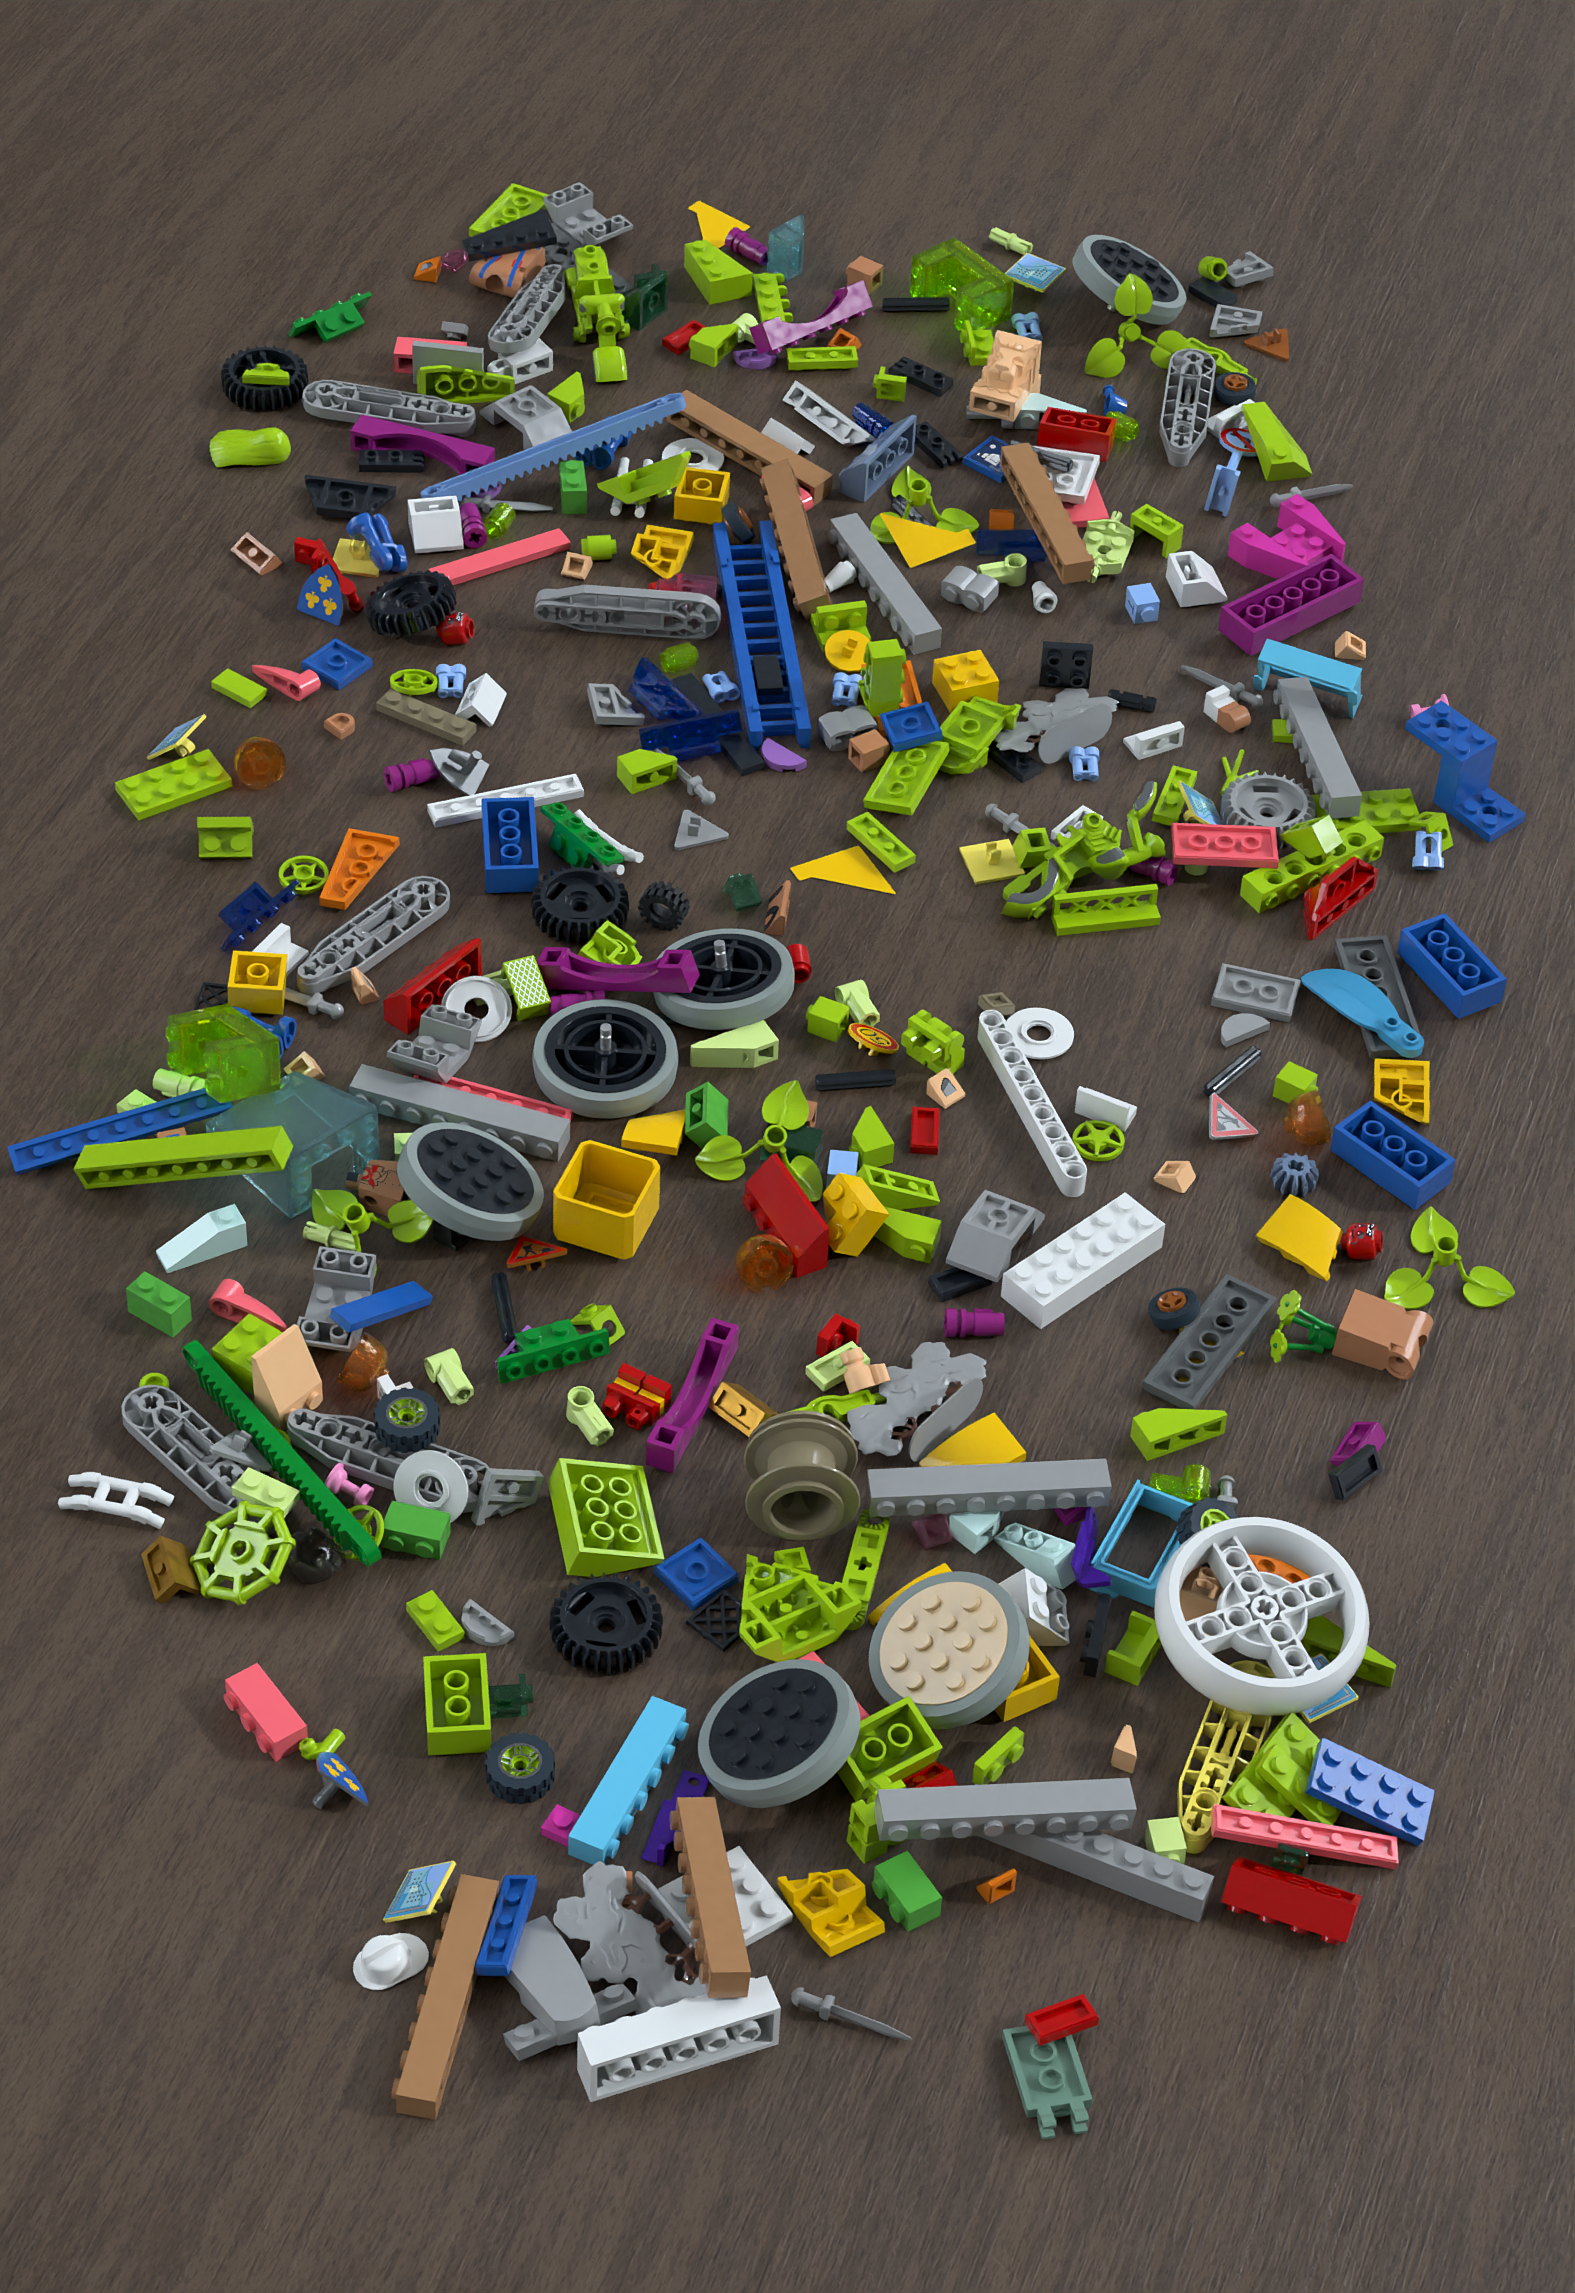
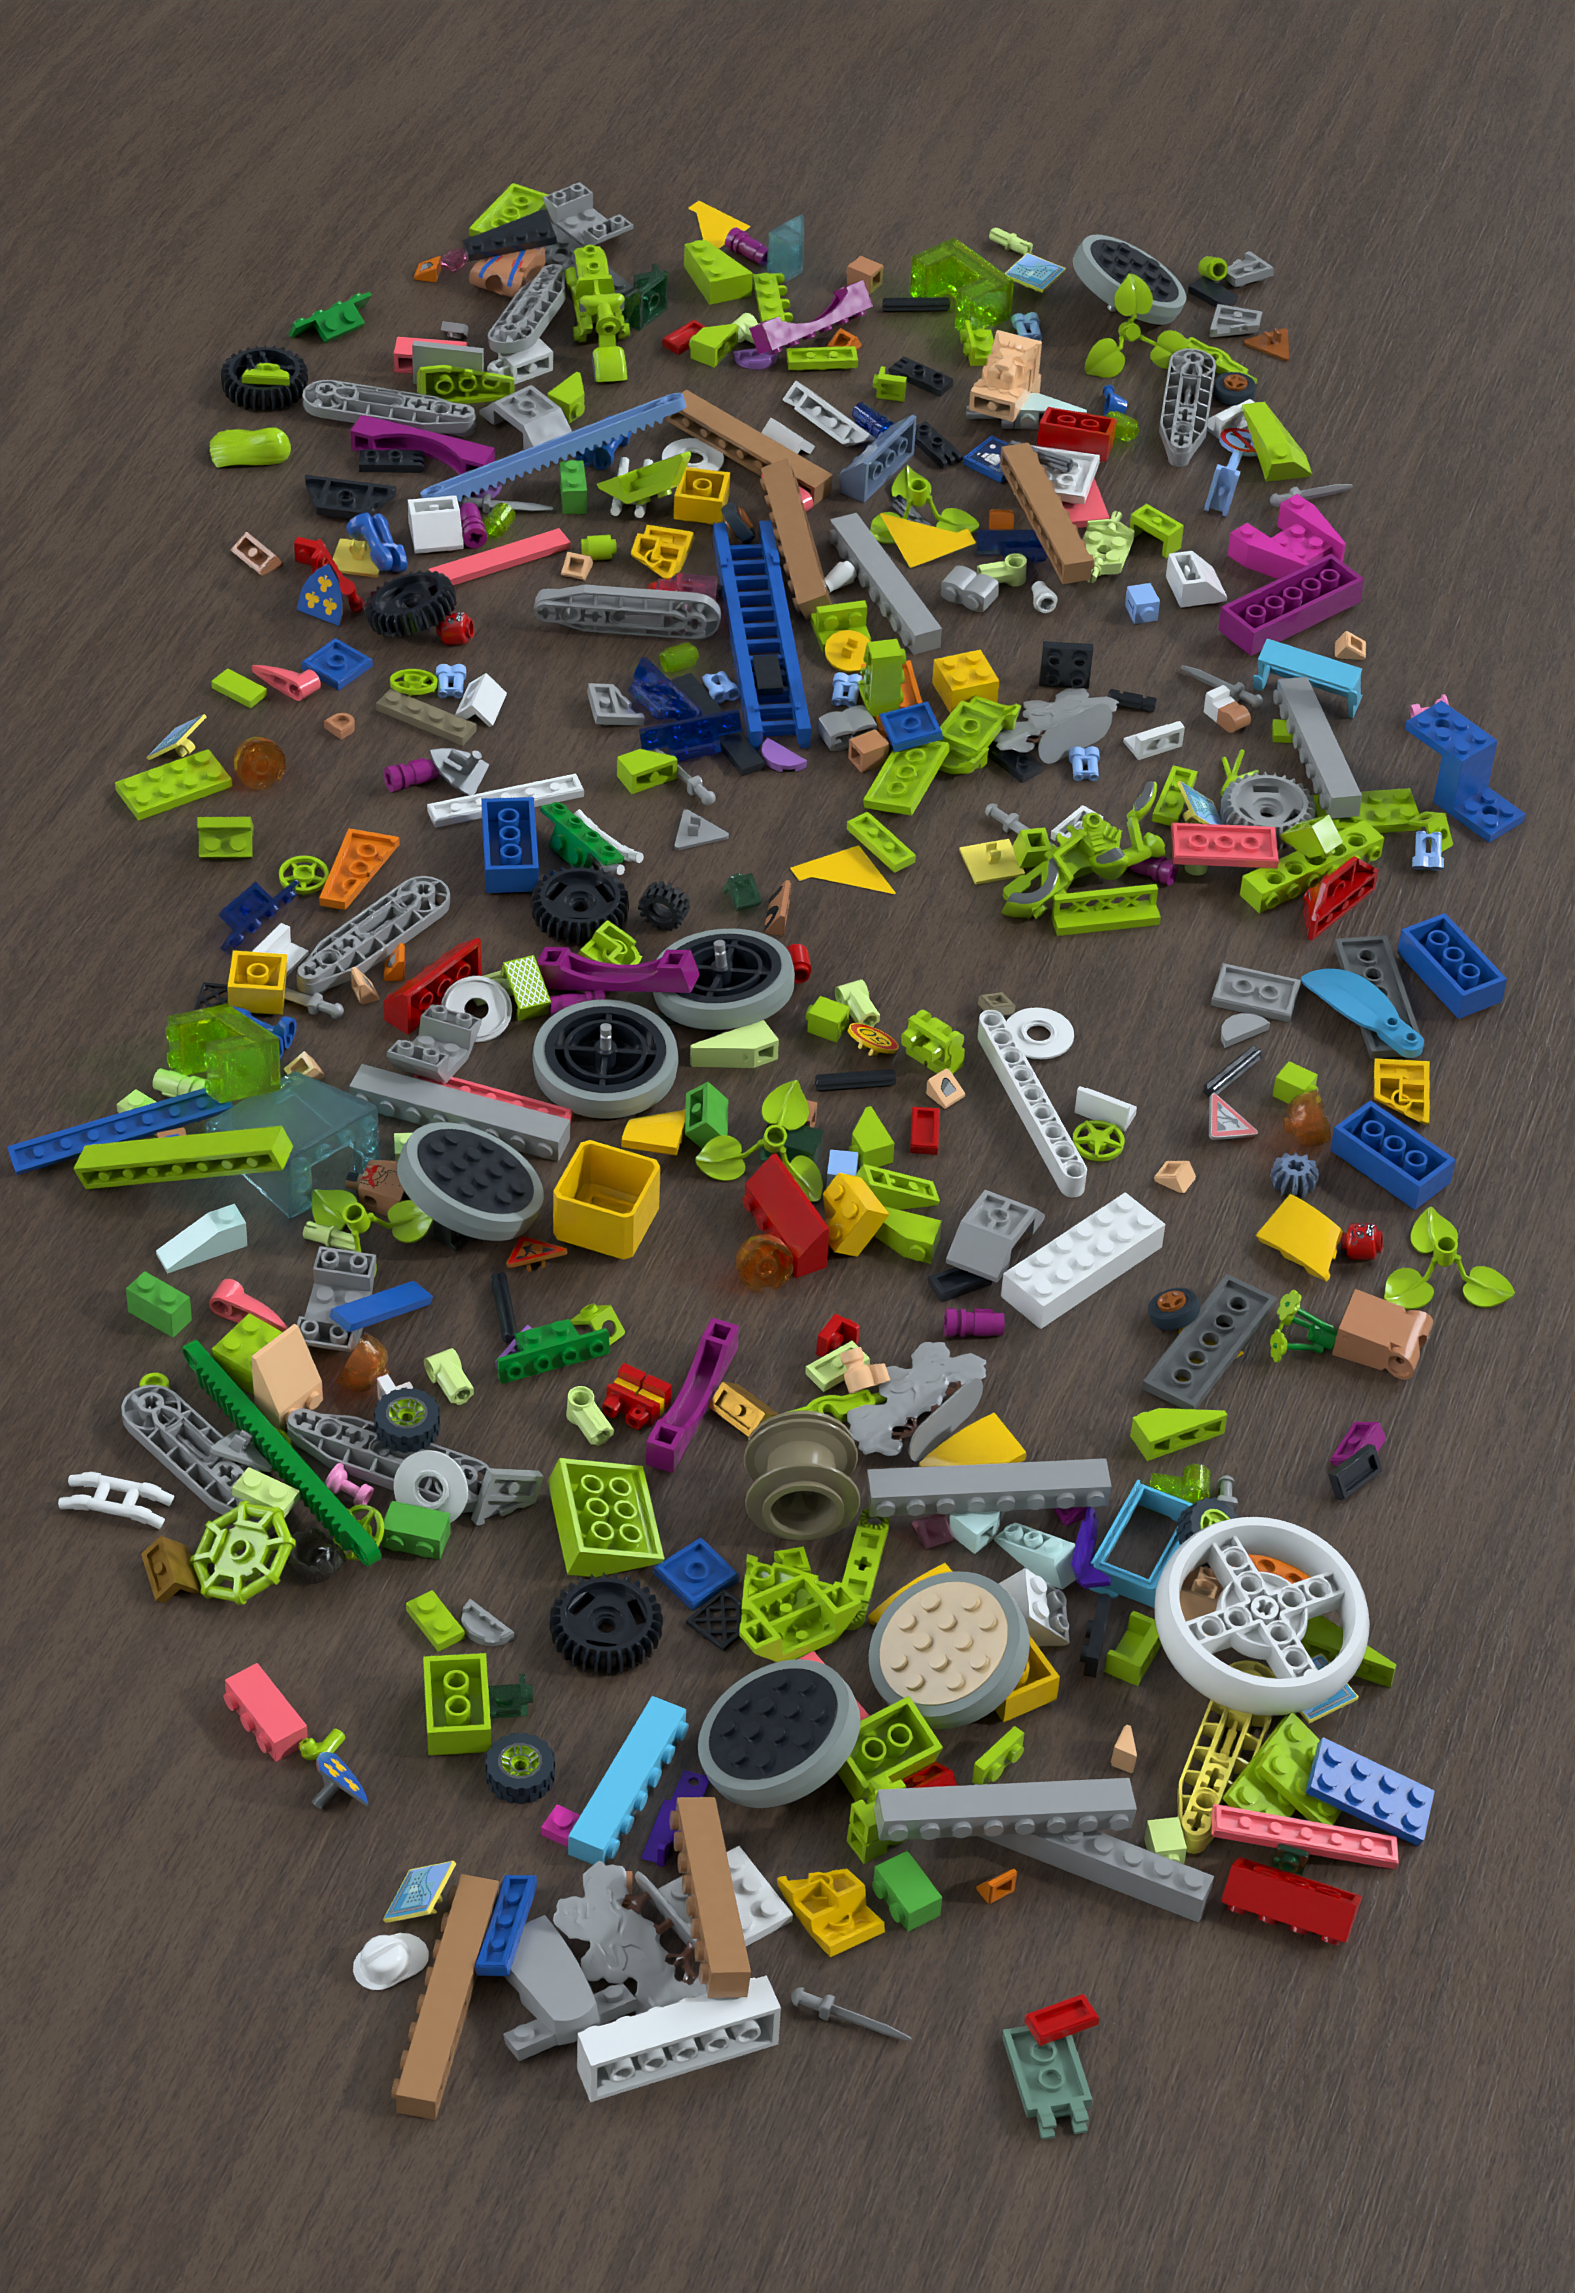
none -> orange slope [384,943,405,981]

